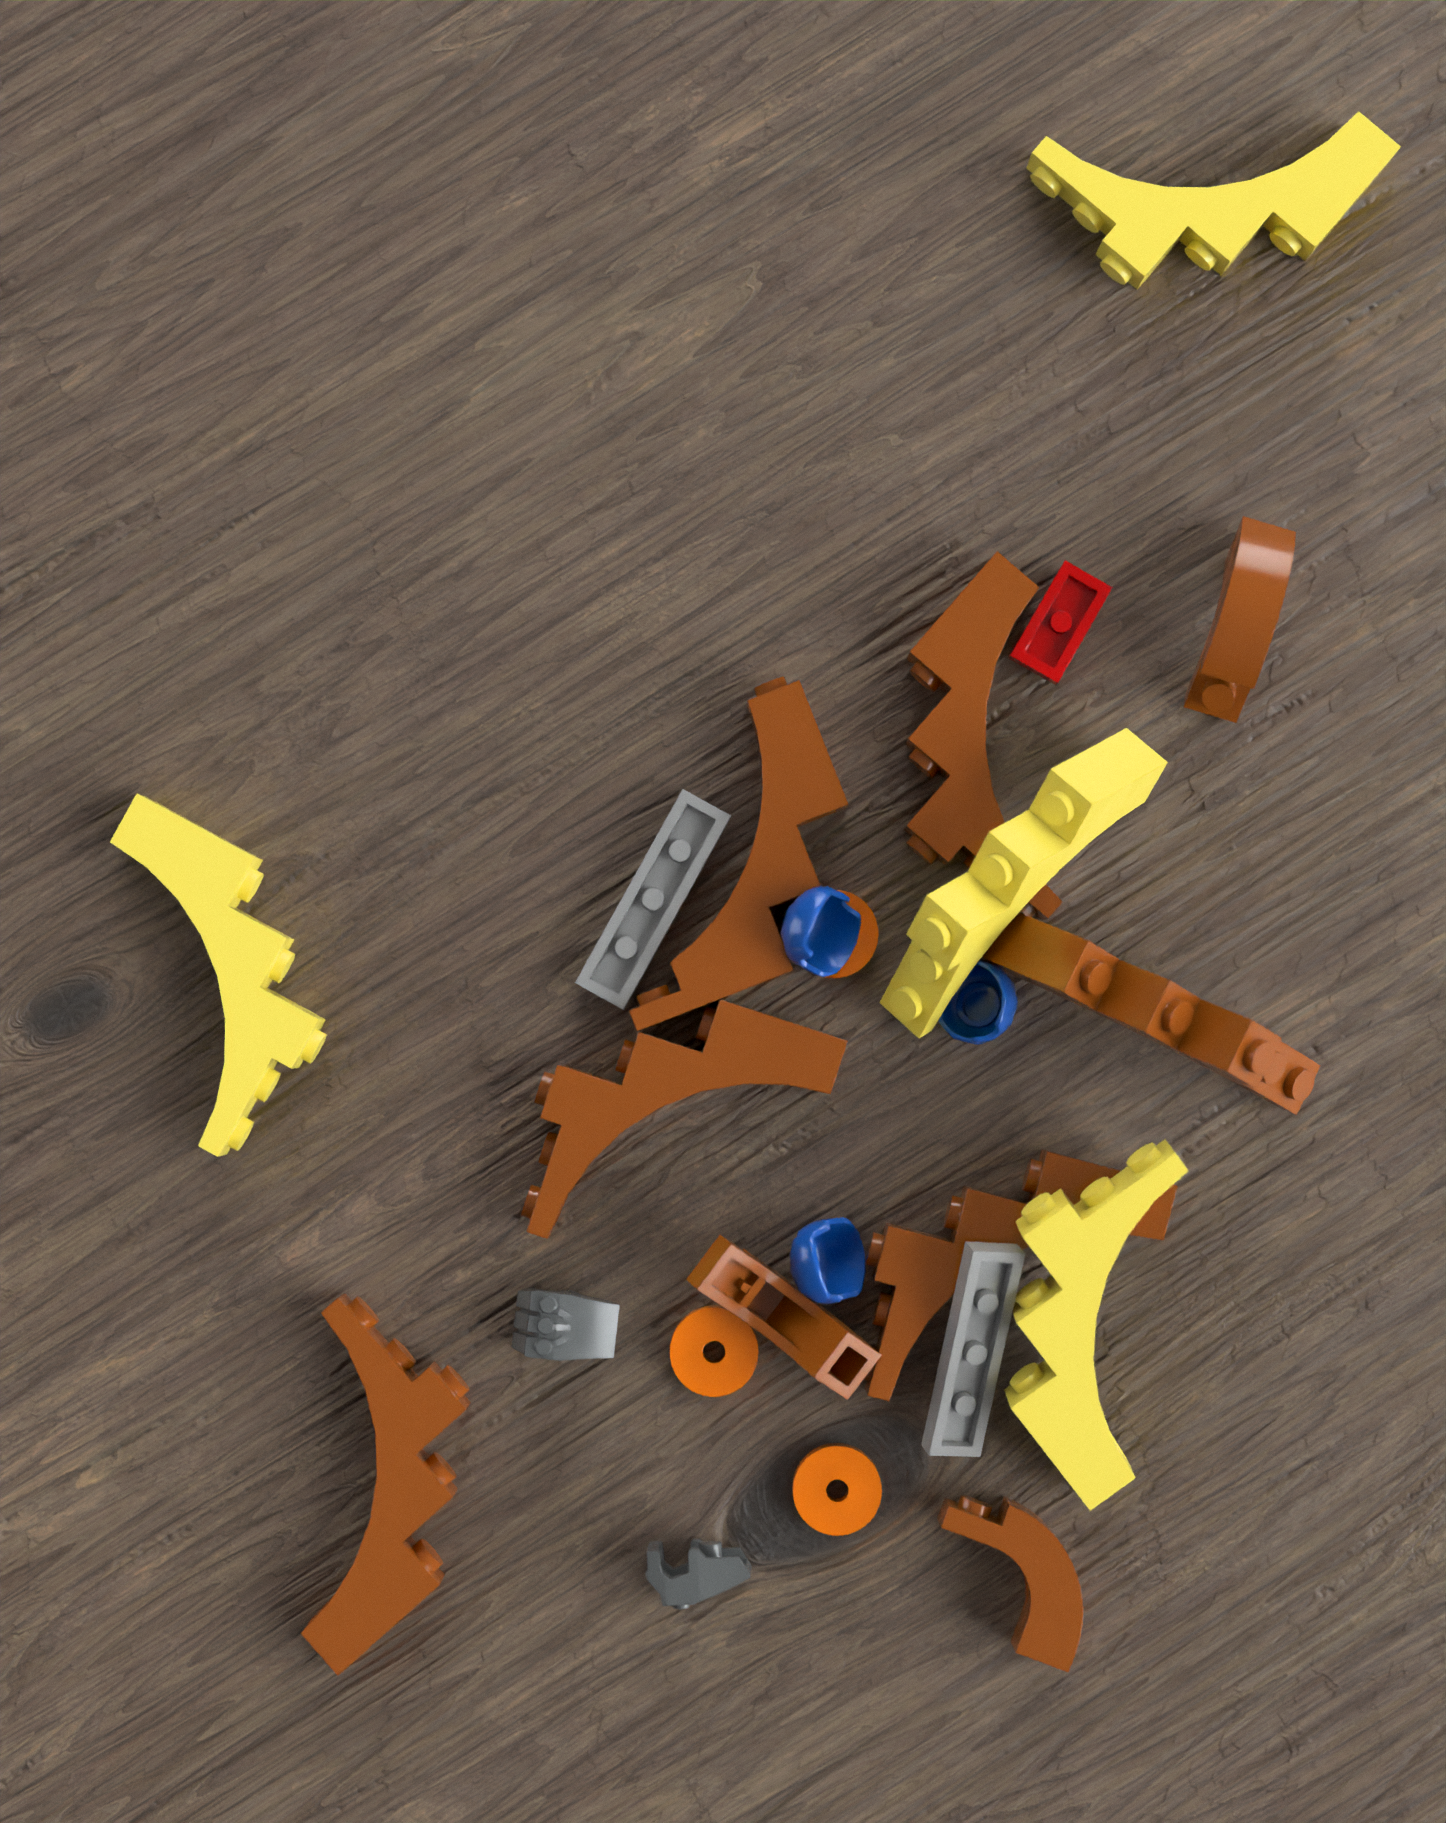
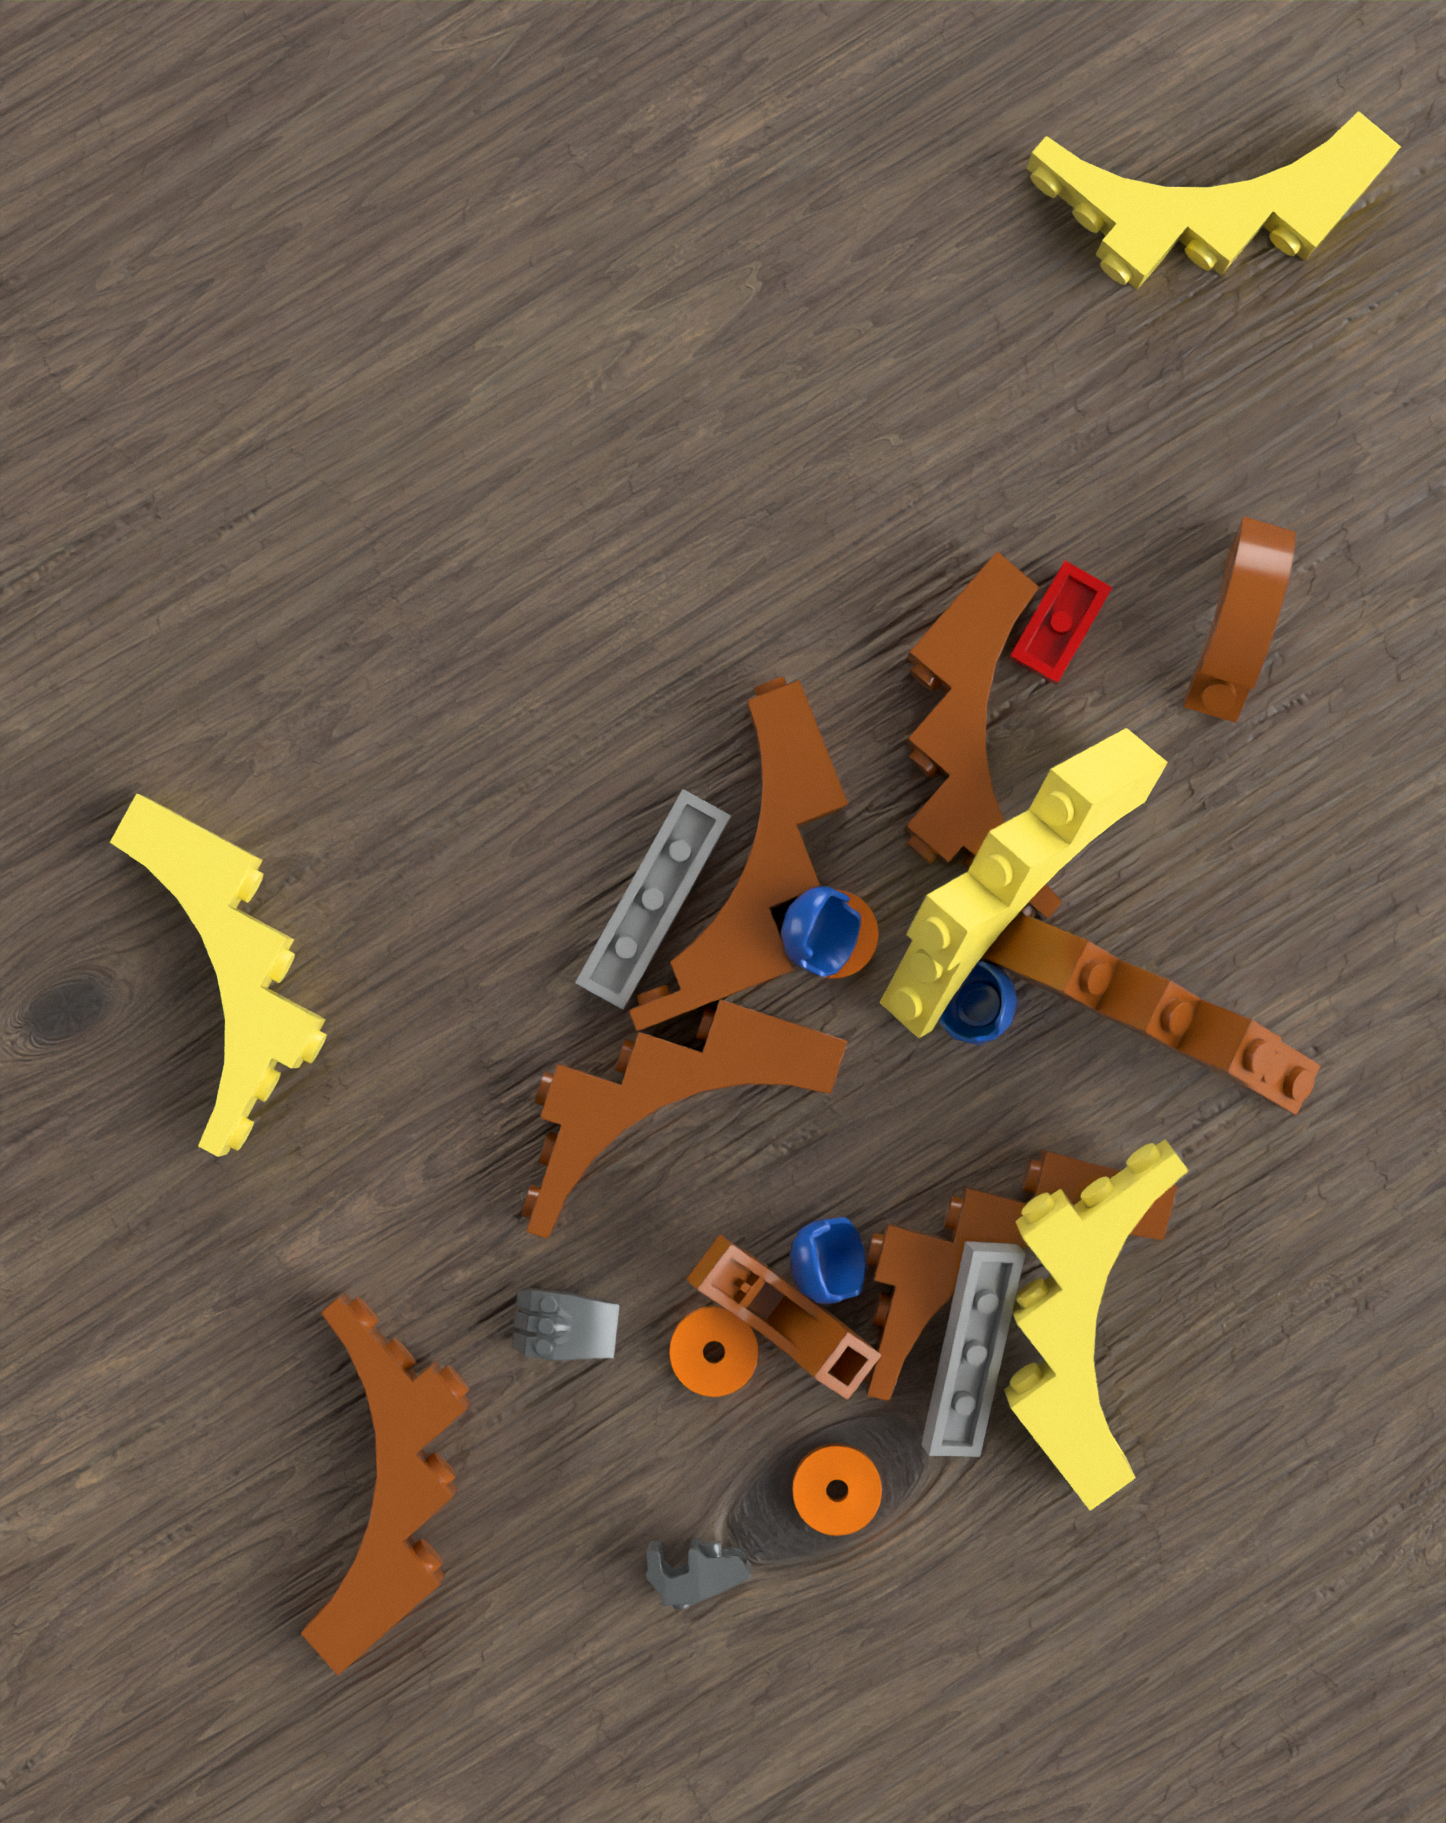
dark orange arch [937,1495,1083,1673] -> none

